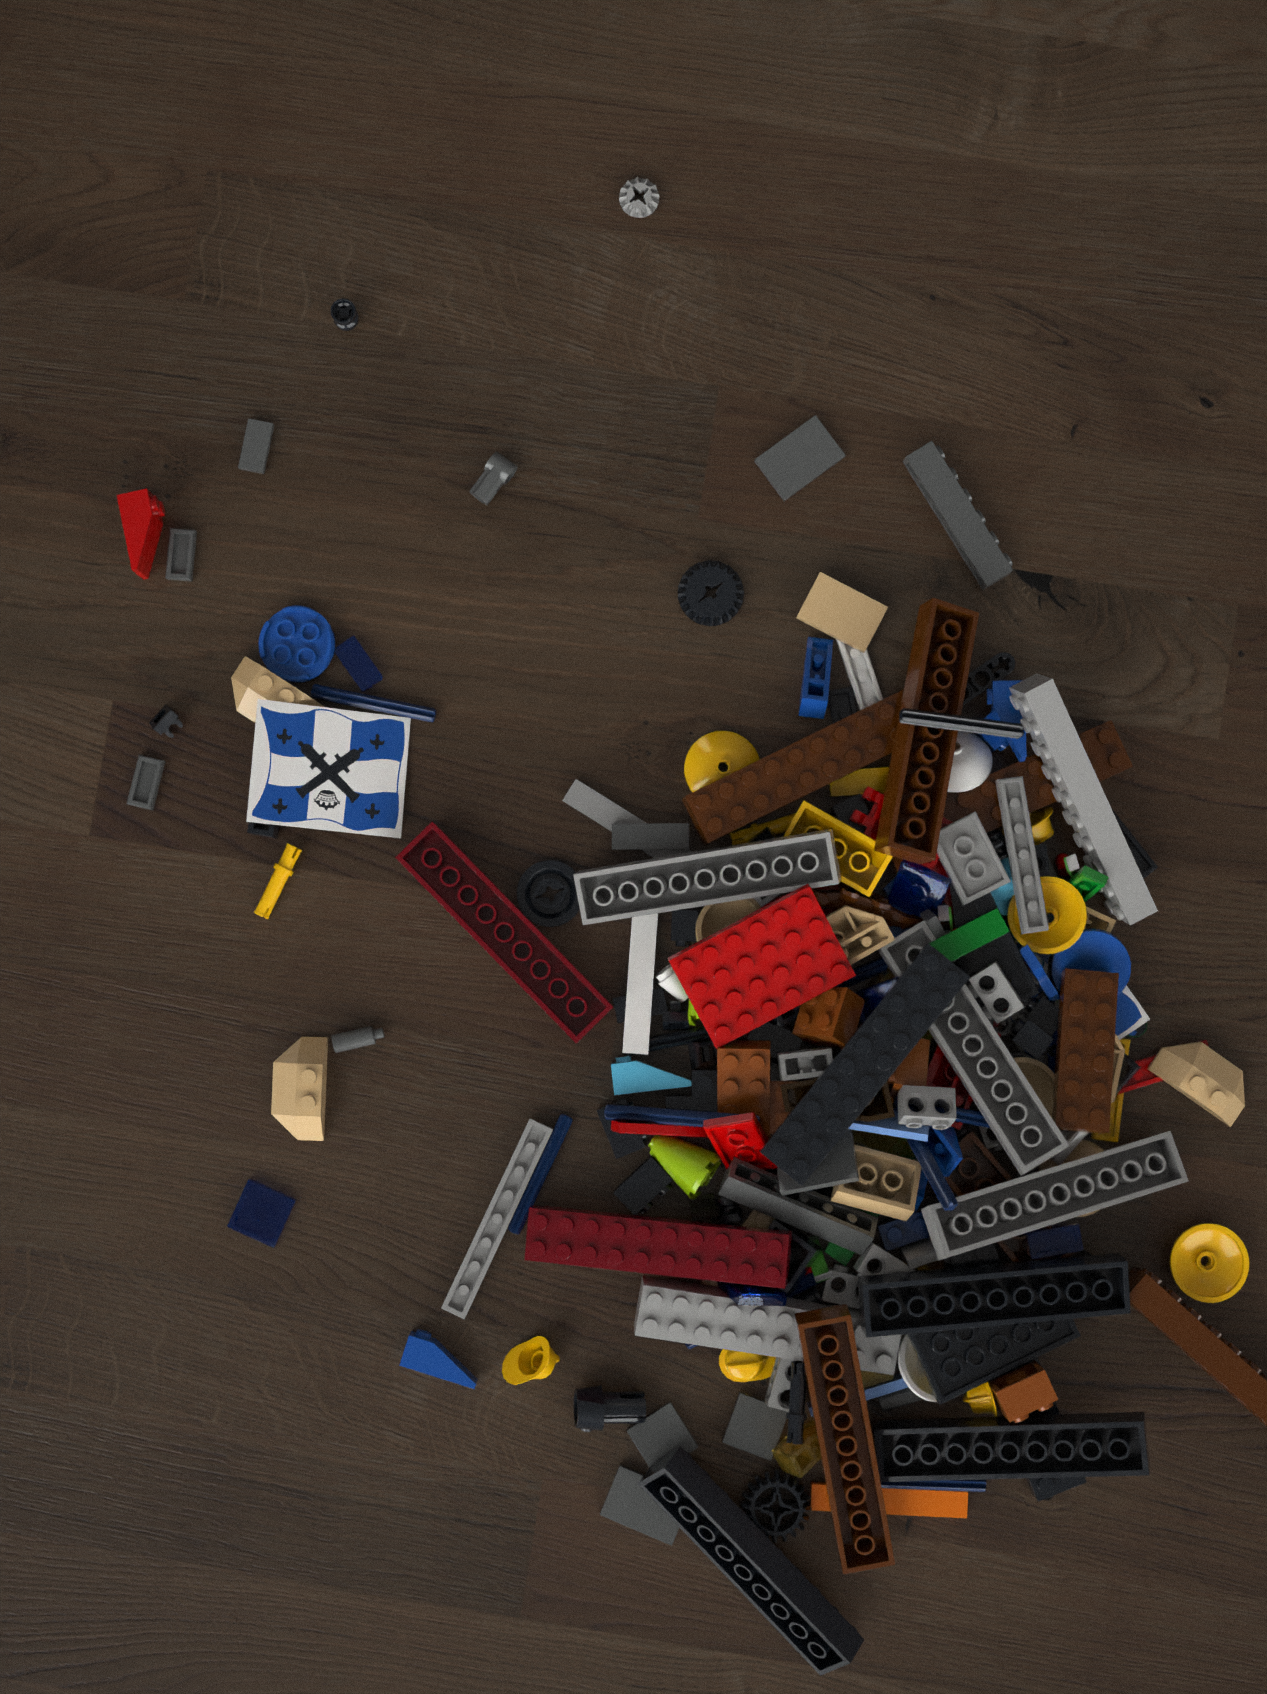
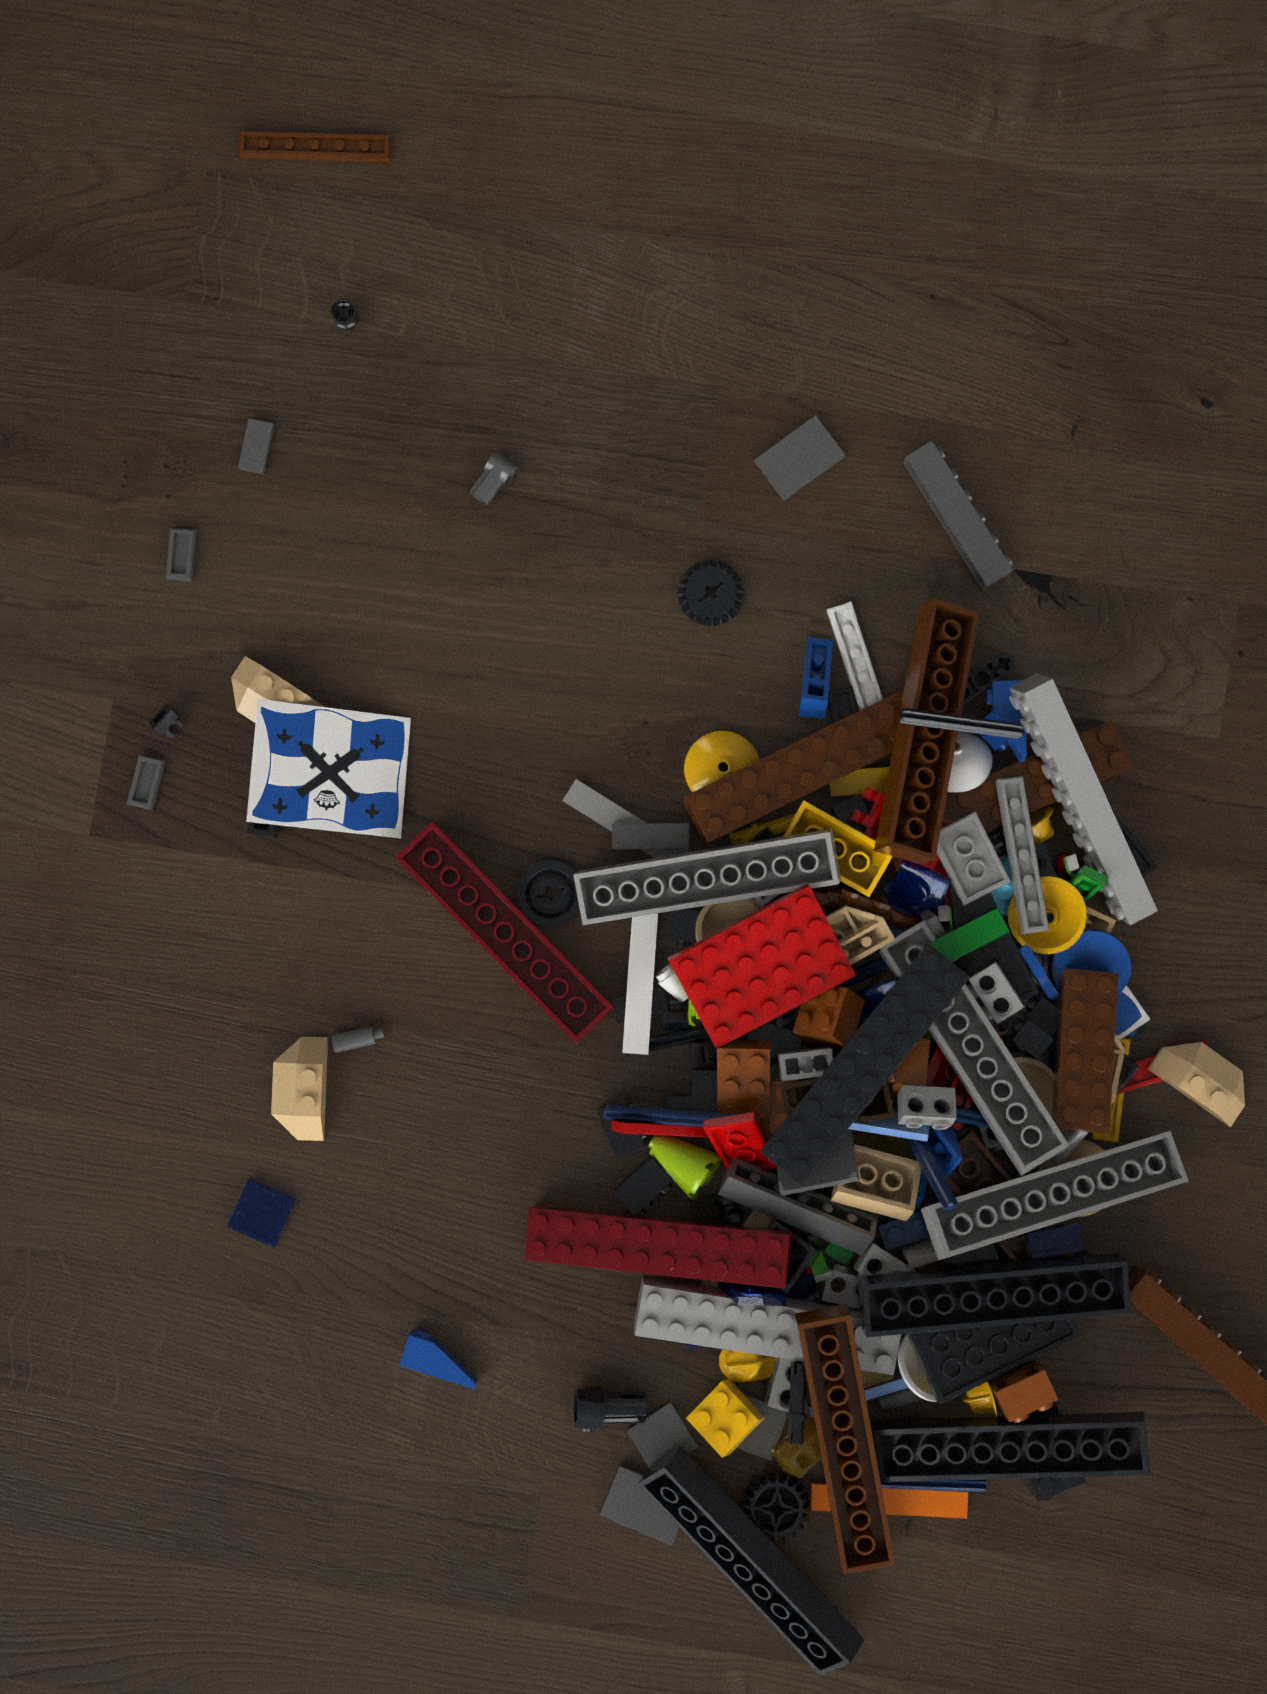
red slope [117,489,165,580] -> none
yellow pin [254,843,302,919] -> none
blue tile [258,605,335,683] -> none
dark blue axle [311,684,436,722] -> none
clear blue tile [334,635,384,692] -> none
light grey plate [441,1118,553,1319] -> none
yellow piece [502,1336,560,1385] -> none
dark blue axle [508,1114,573,1235] -> none
medium azure slope [611,1056,692,1095] -> none
light grey gear [619,176,659,218] -> none
tan tile [796,572,888,653] -> none
yellow dish [1170,1223,1249,1303] -> none
none -> reddish brown tile [239,130,391,162]
none -> yellow brick [686,1379,765,1458]

